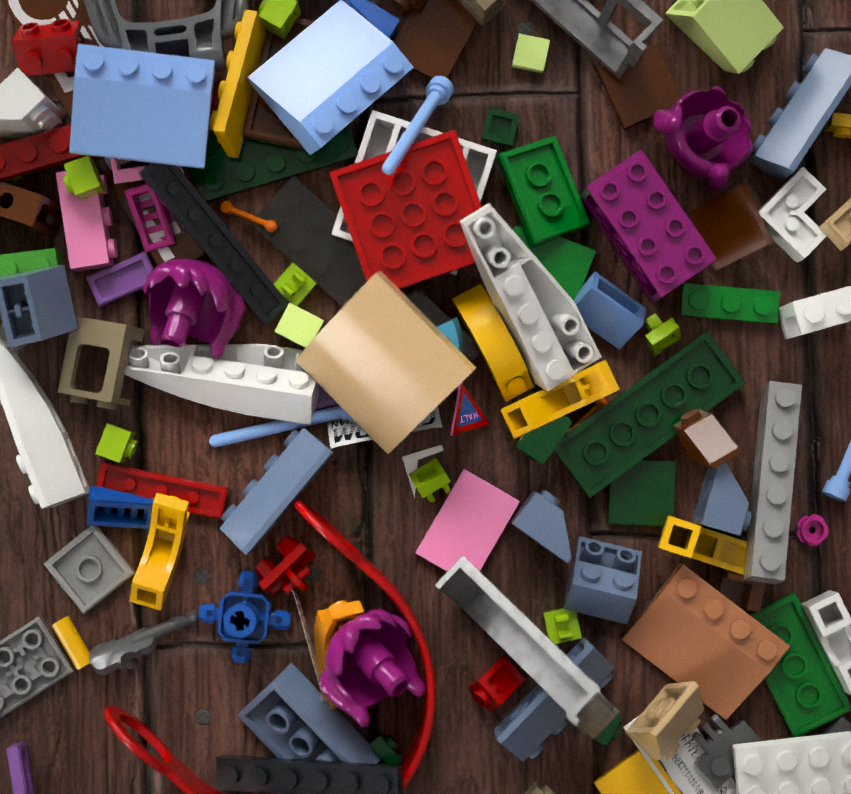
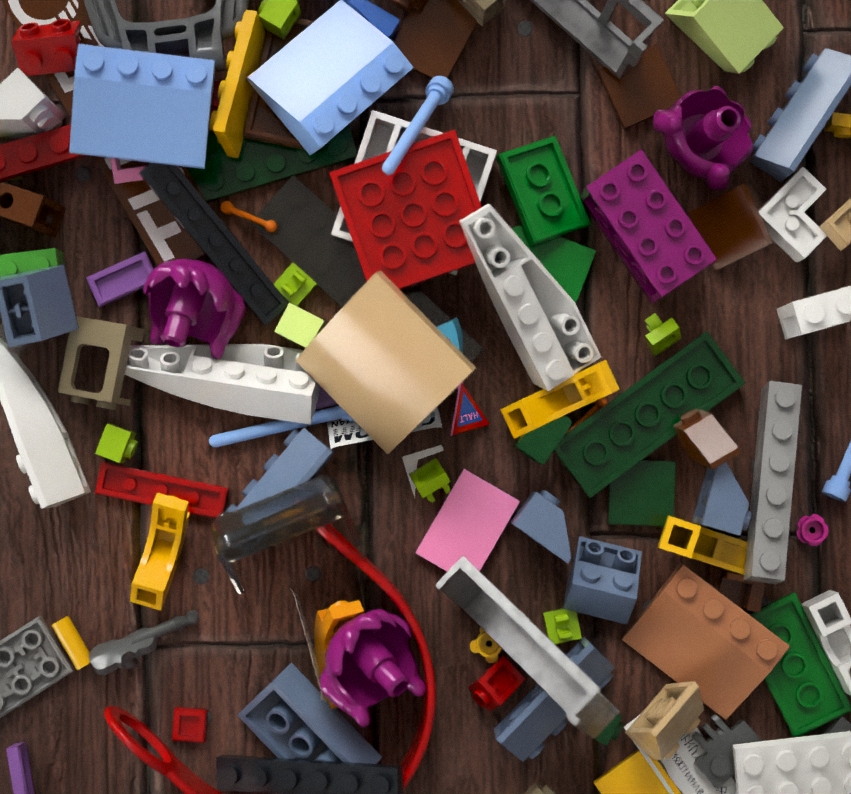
light grey tile [44,525,136,614] -> none
bright pink brick [56,170,118,272] -> none
lime plate [62,155,106,200] -> none
blue slope [87,486,154,529] -> none
dark pink slope [124,183,177,252] -> none
blue piece [198,570,291,663] -> none
red hips [254,536,317,596] -> none
dark green plate [370,732,402,765] -> none
yellow arch [452,284,534,402] -> none
dark green plate [481,107,520,148] -> none
yellowish green tile [512,33,550,74] -> none
medium blue brick [573,272,646,350] -> none
green plate [679,283,780,324] -> none
none -> red tile [172,707,208,743]
none -> clear smoke windscreen [211,474,362,595]
none -> yellow plate [470,627,502,663]

